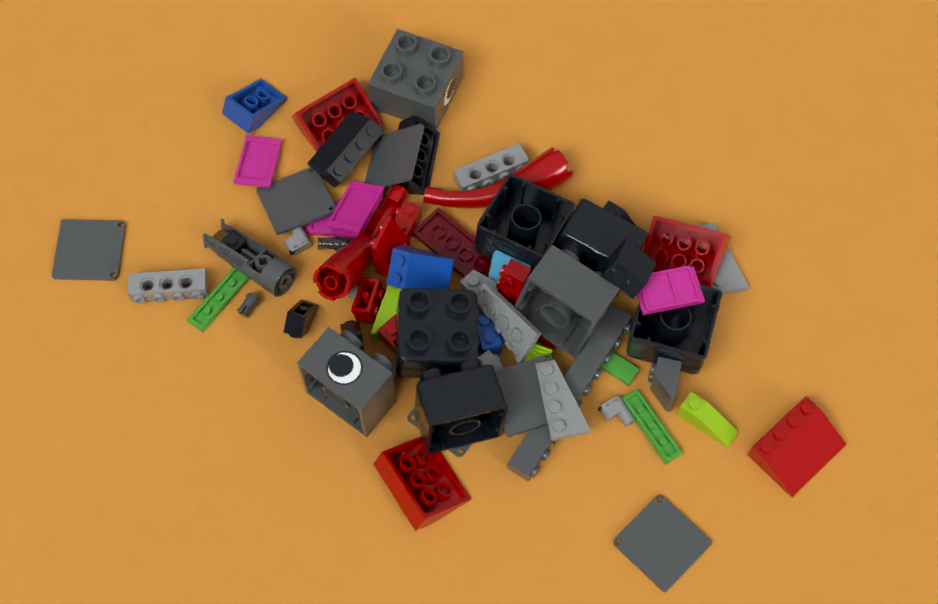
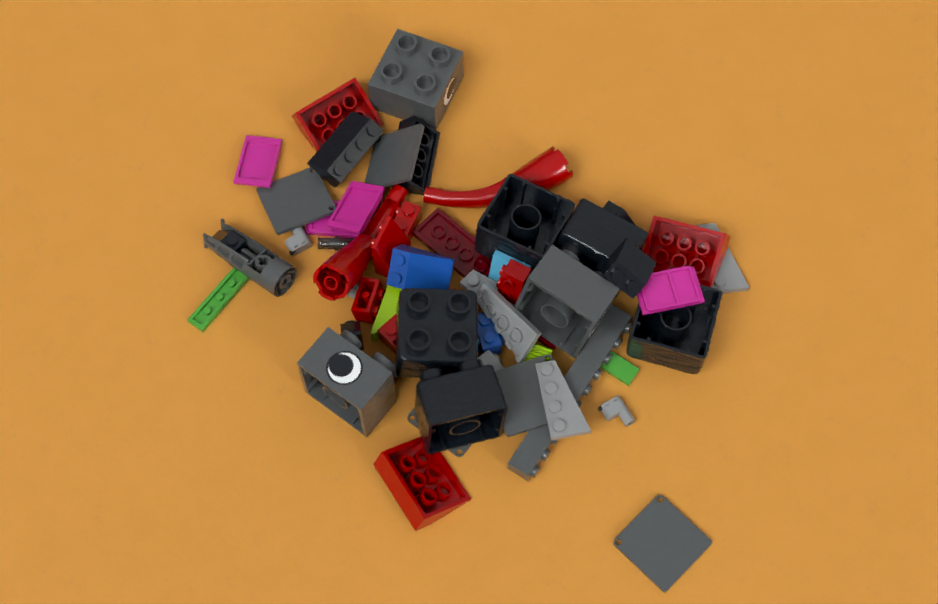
dark grey piece [52,219,126,281] -> none
light grey brick [128,268,208,304] -> none
blue slope [222,78,287,133] -> none
dark grey pin [237,292,259,318] -> none
black slope [283,300,319,338] -> none
light grey brick [453,143,529,191] -> none
bright green tile [621,389,683,465] -> none
dark grey slope [648,357,682,412] -> none
lime slope [677,392,739,448] -> none
red slope [747,396,846,497] -> none

